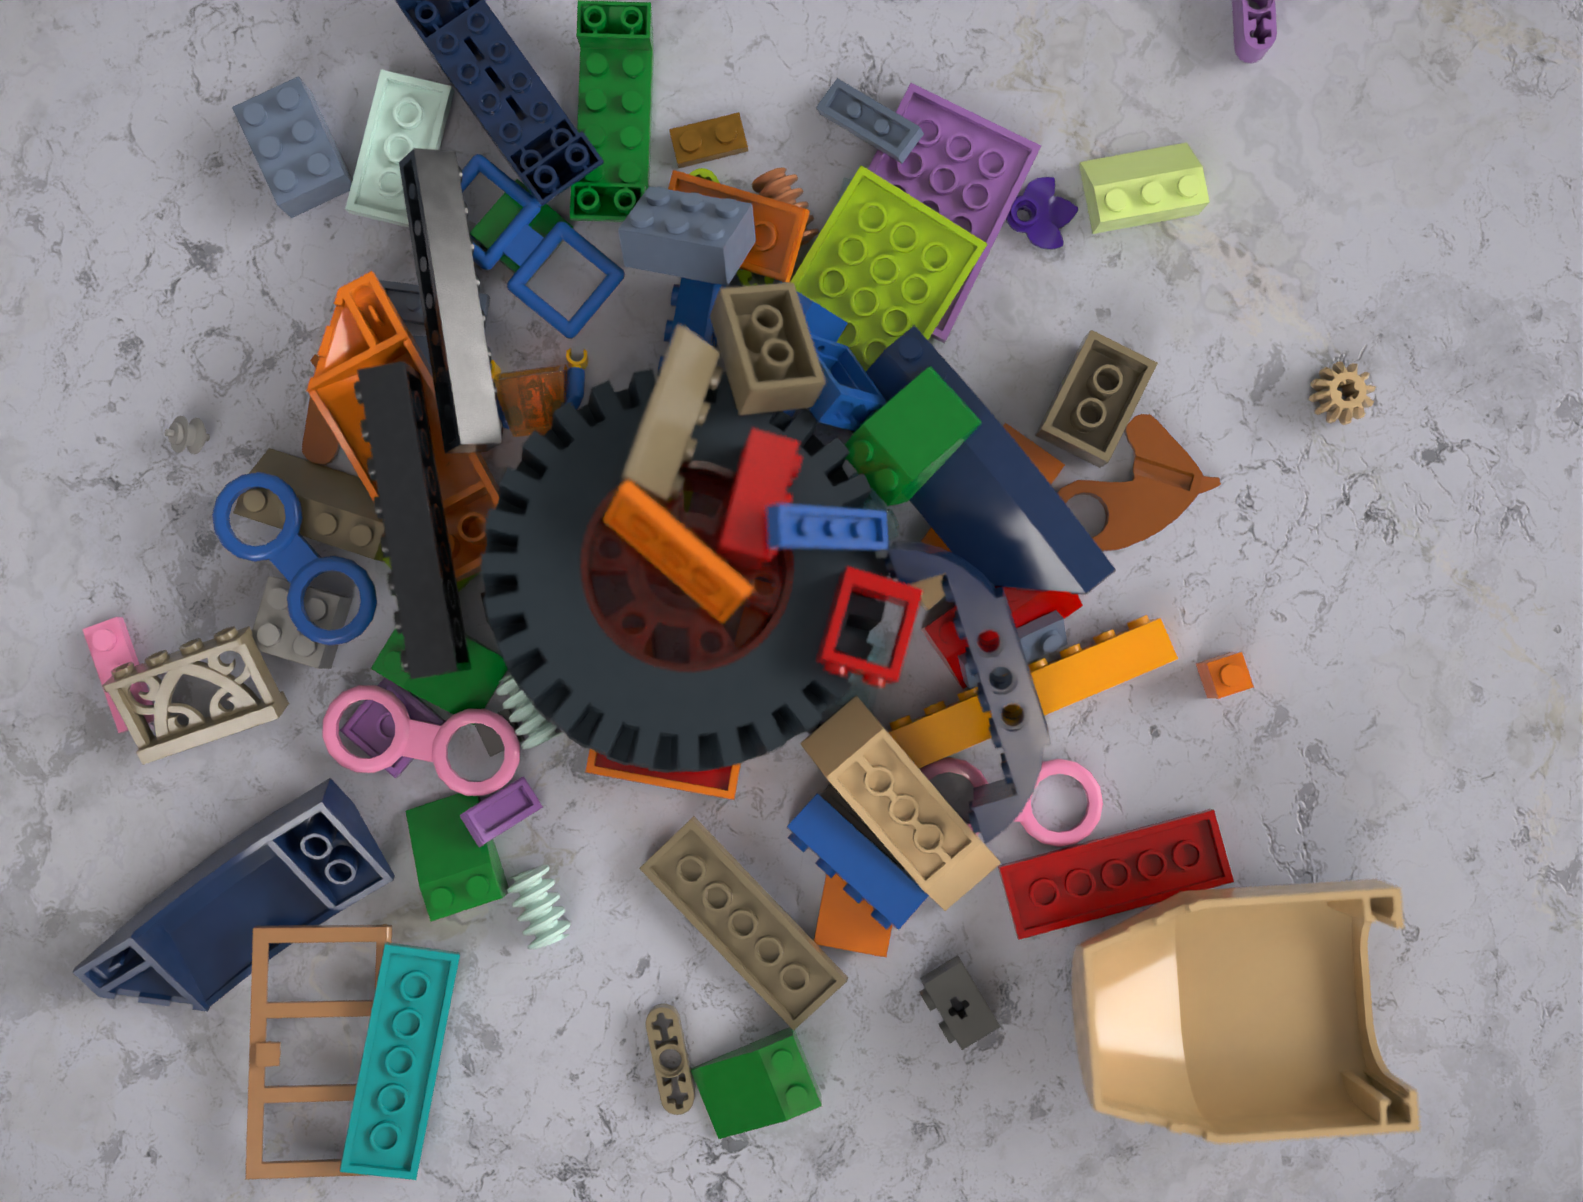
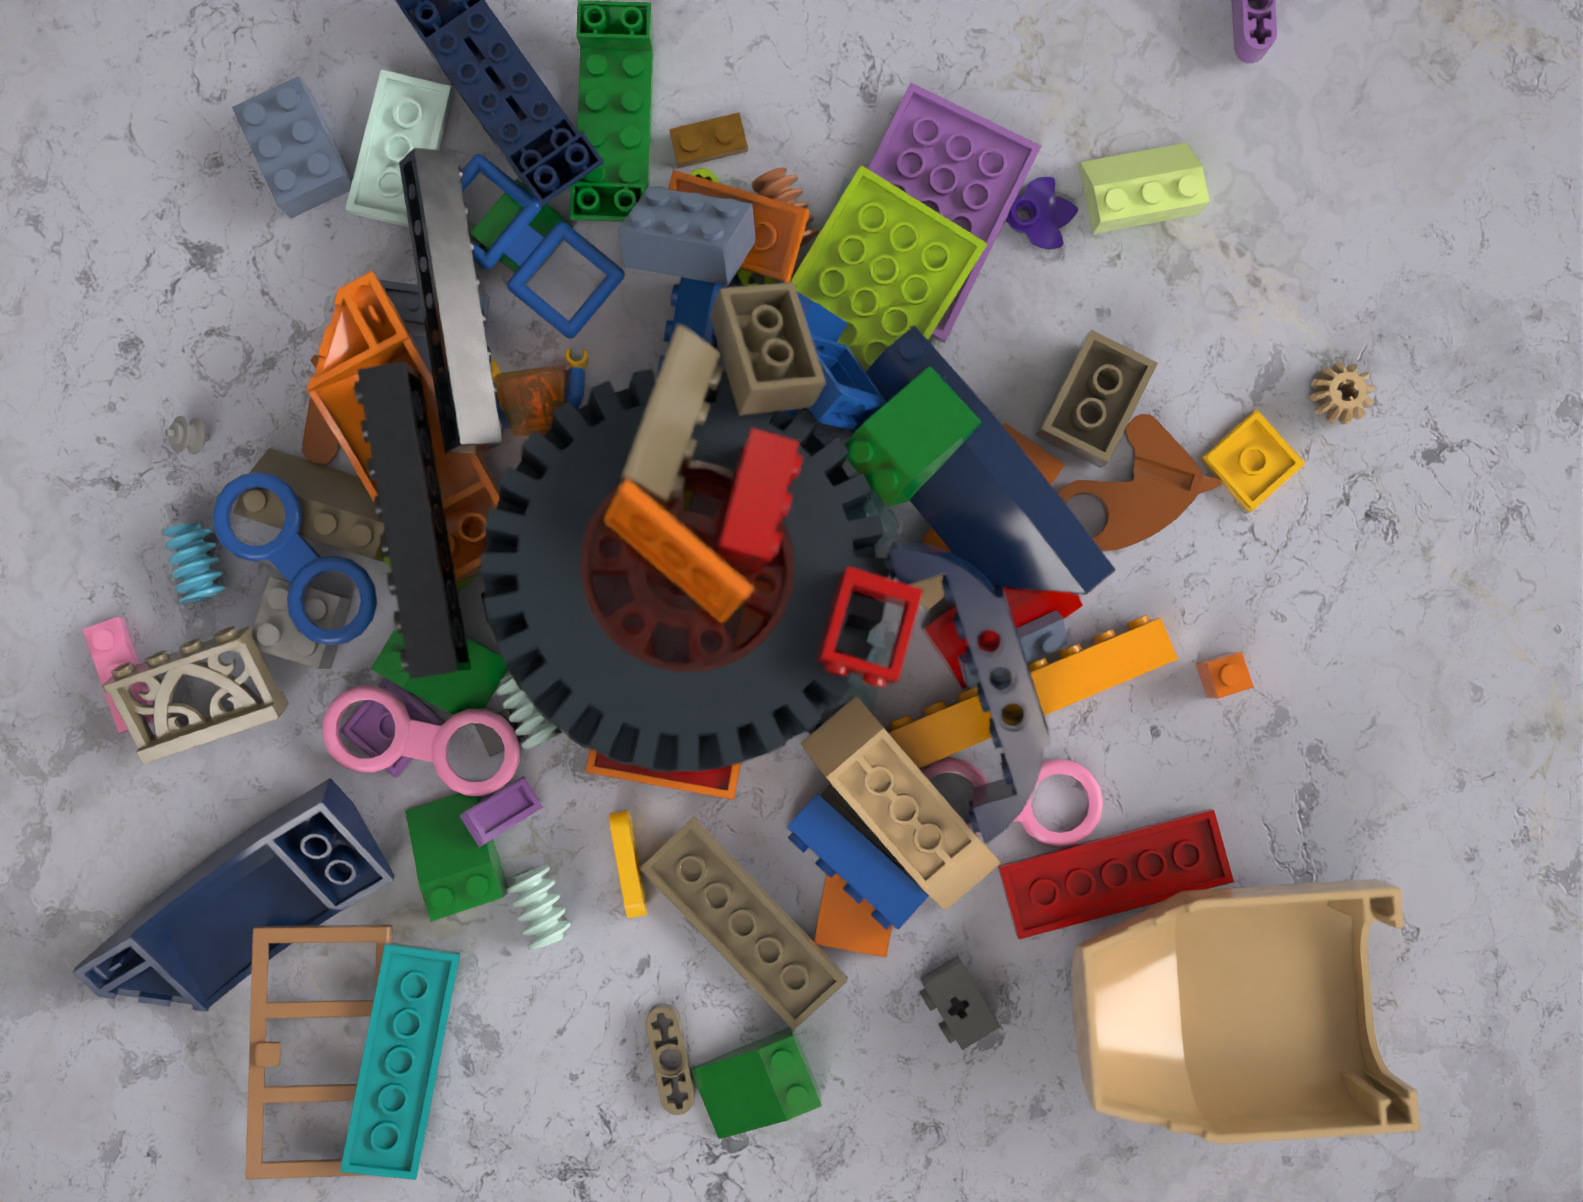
blue plate [766,504,889,551] -> none
sand blue plate [816,78,924,164] -> none
none -> medium azure piece [163,523,226,604]
none -> yellow beam [609,809,647,919]
none -> yellow tile [1200,409,1306,513]

